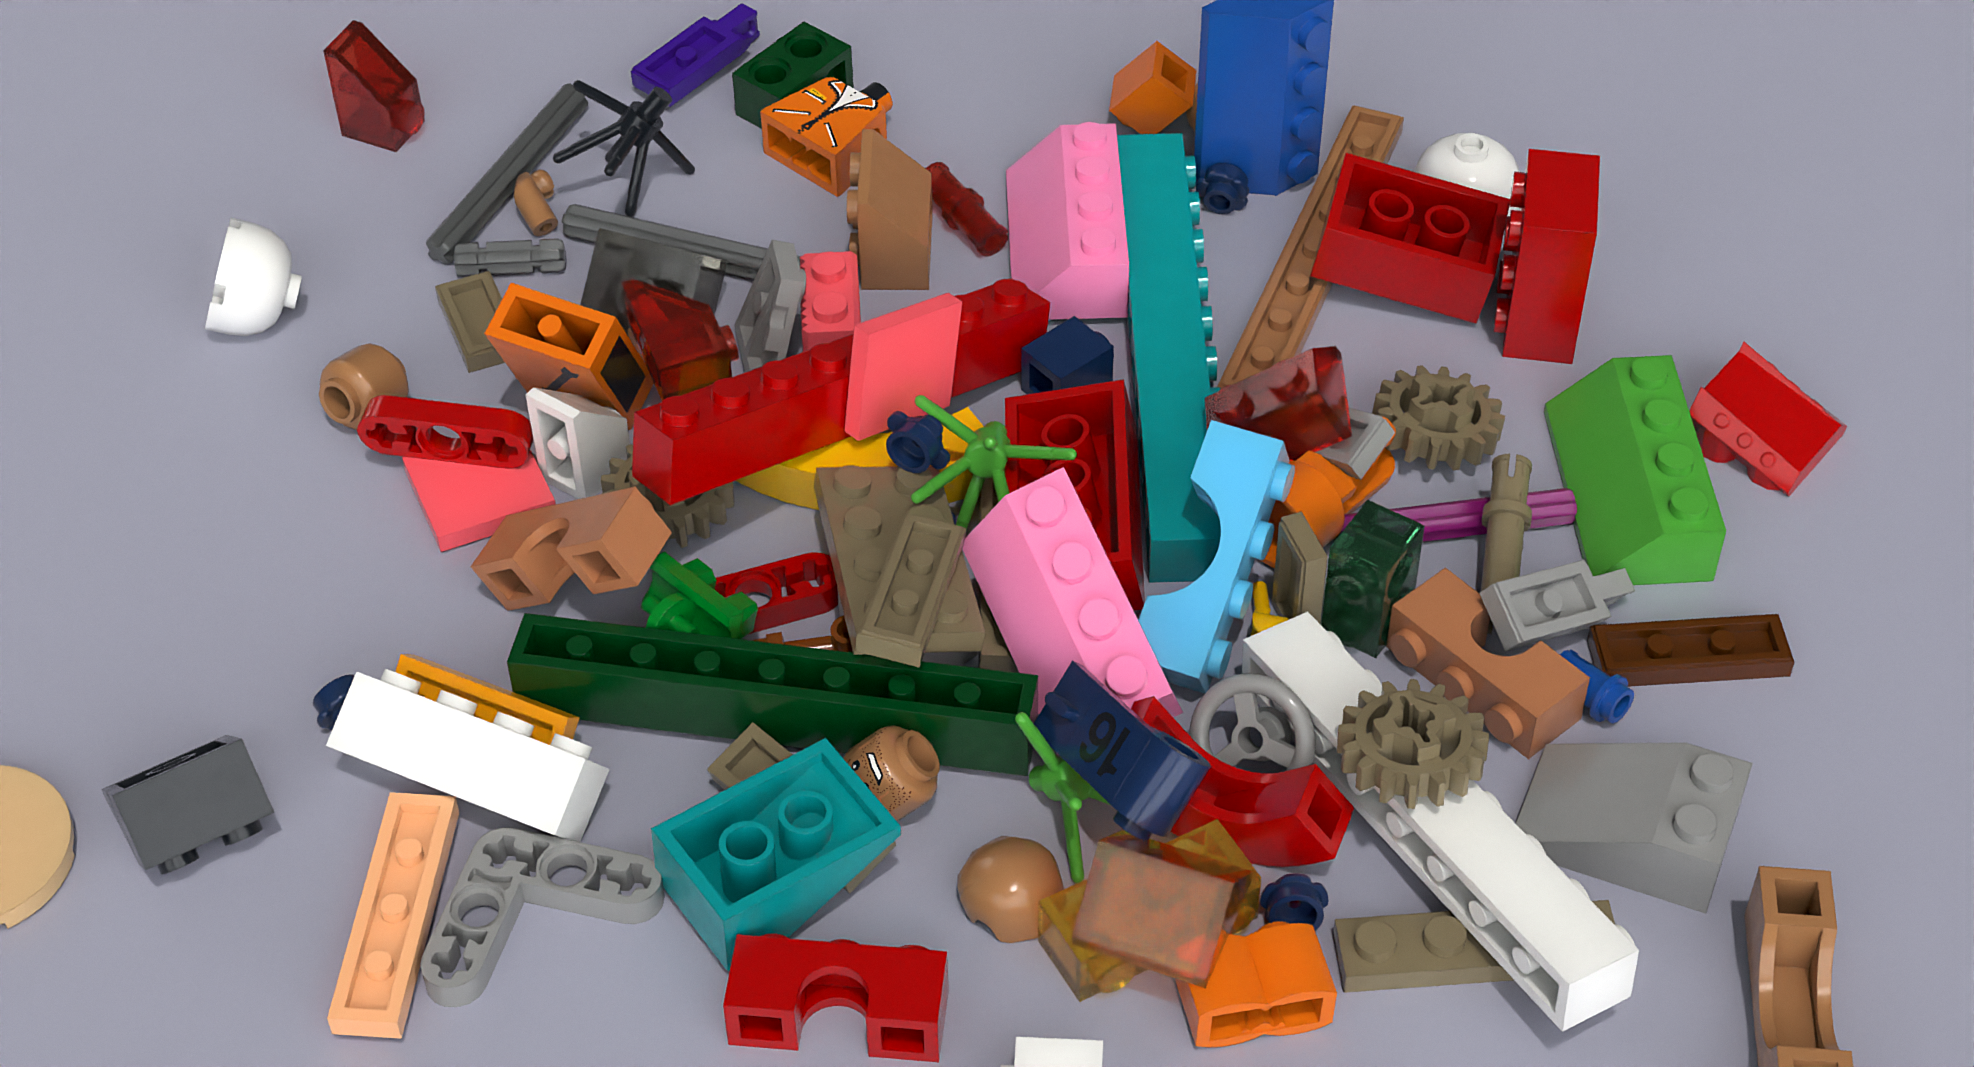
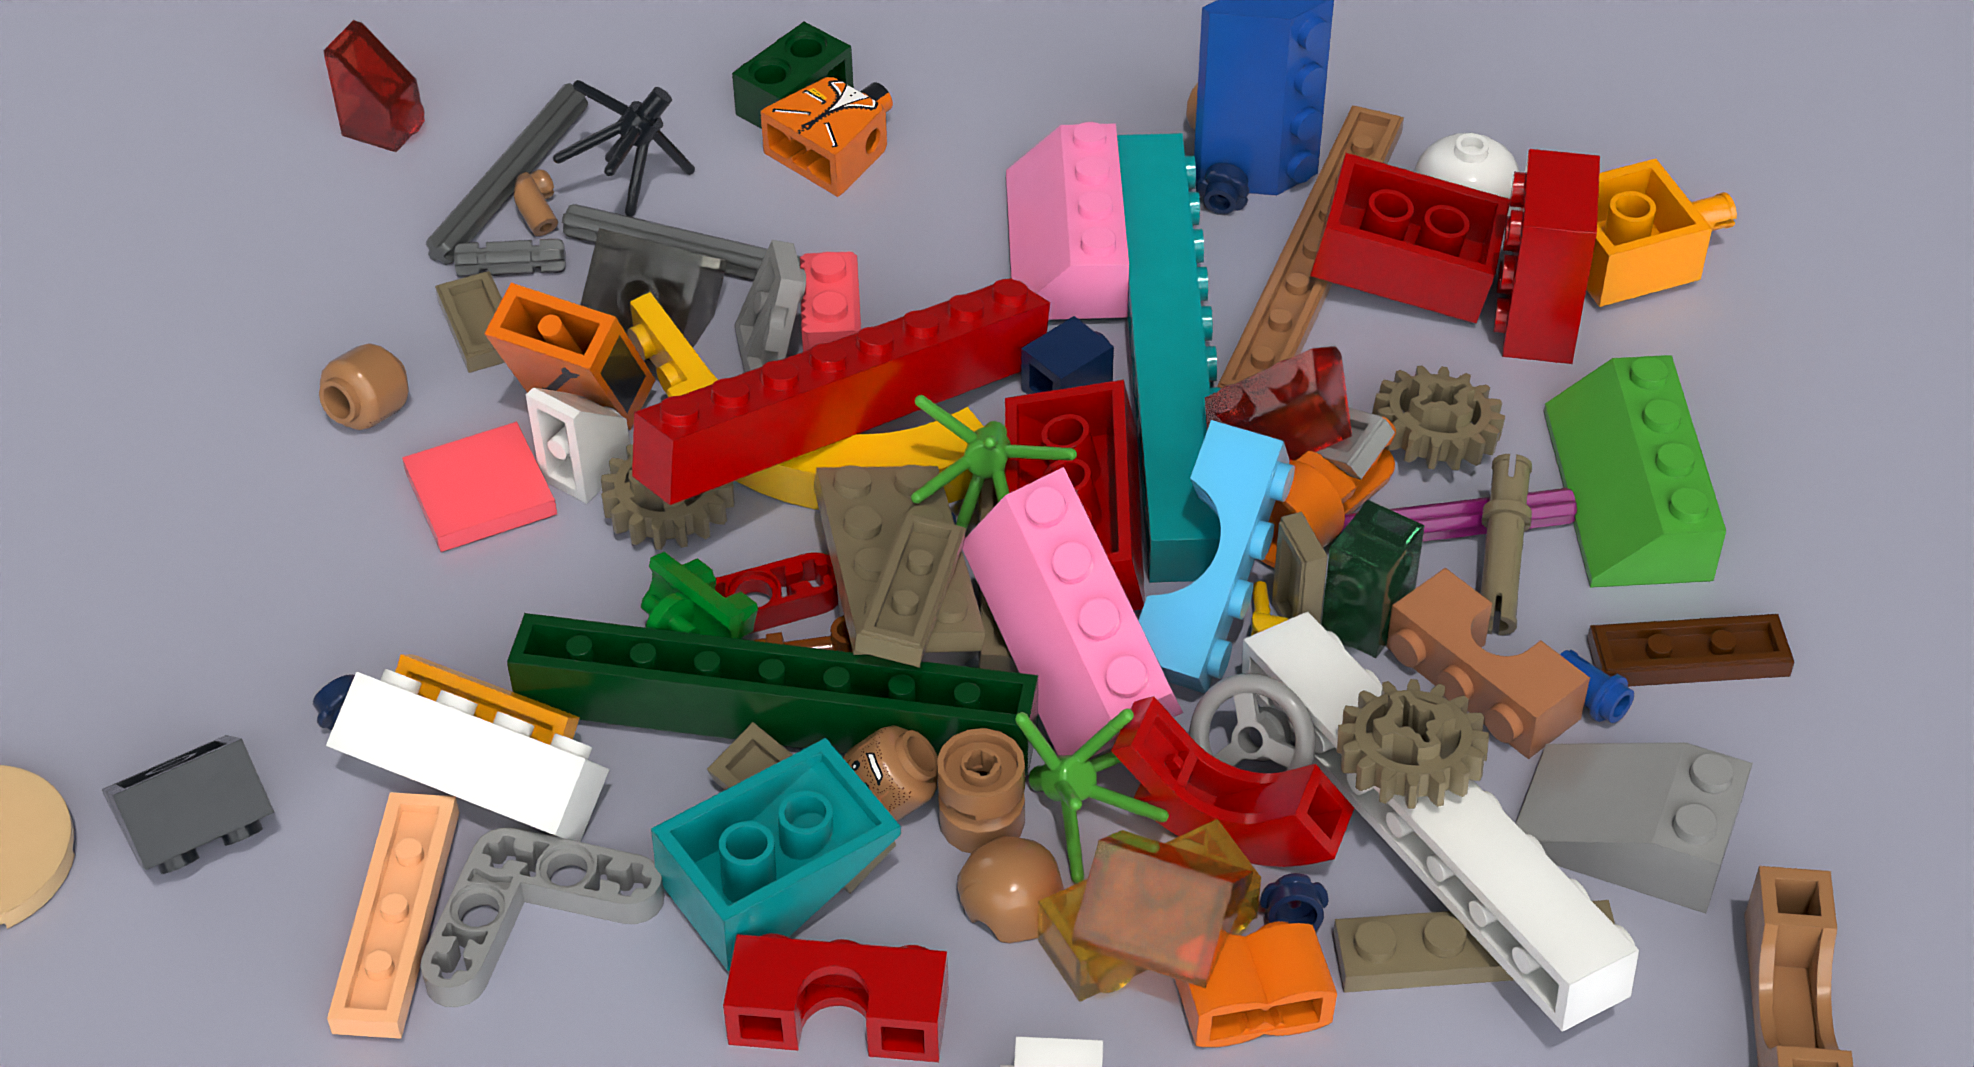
white cylinder [205,218,302,336] -> none
red beam [357,395,534,469] -> none
nougat arch [470,486,672,611] -> none
clear red slope [621,279,739,401] -> none
dark purple hinge [630,3,760,107] -> none
coral tile [844,293,962,441] -> none
medium nougat slope [847,129,933,290] -> none
dark blue plate [886,411,950,473] -> none
clear red pin [925,162,1009,257] -> none
dark blue door [1034,660,1211,841] -> none
orange brick [1109,41,1197,134] -> none
light grey hinge [1479,560,1635,651] -> none
red slope [1689,341,1847,497] -> none
none -> medium nougat wheel [937,728,1025,853]
none -> light orange brick [1586,158,1737,307]

